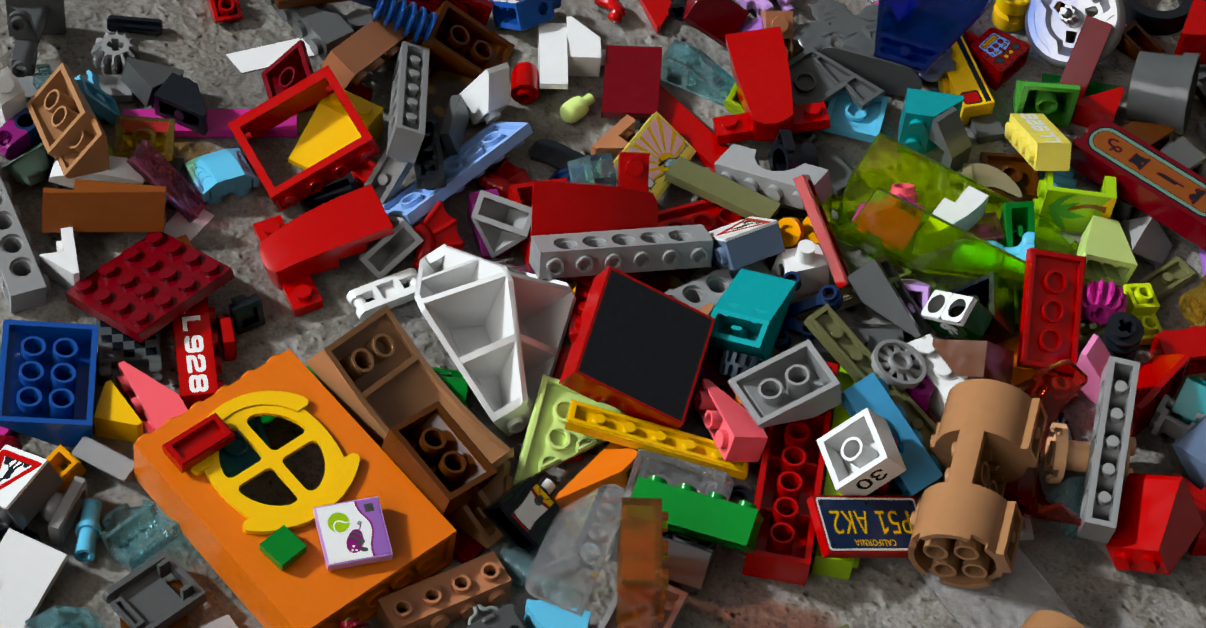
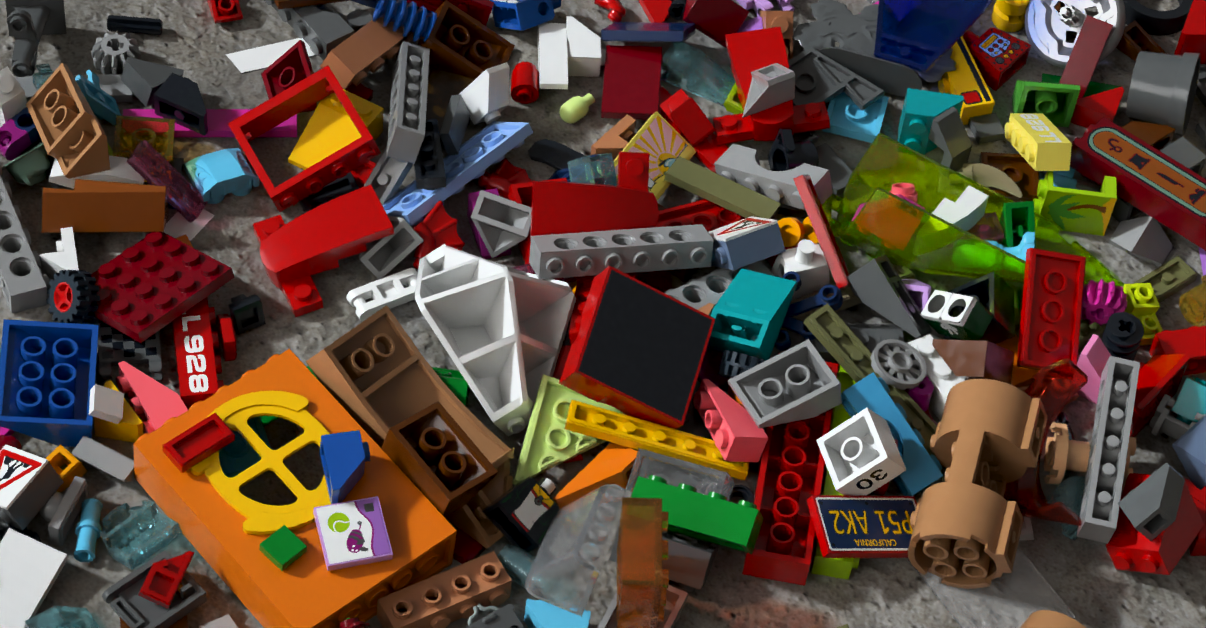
yellowish green slope [1076,215,1138,287] -> none
none -> black wheel [46,270,100,324]
none -> white tile [89,384,124,424]
none -> red tile [138,551,194,609]
none -> blue slope [320,430,370,504]
none -> dark blue tile [601,22,696,42]
none -> red slope [659,88,716,148]
none -> light grey slope [742,63,795,118]
none -> dark grey slope [1118,462,1185,541]

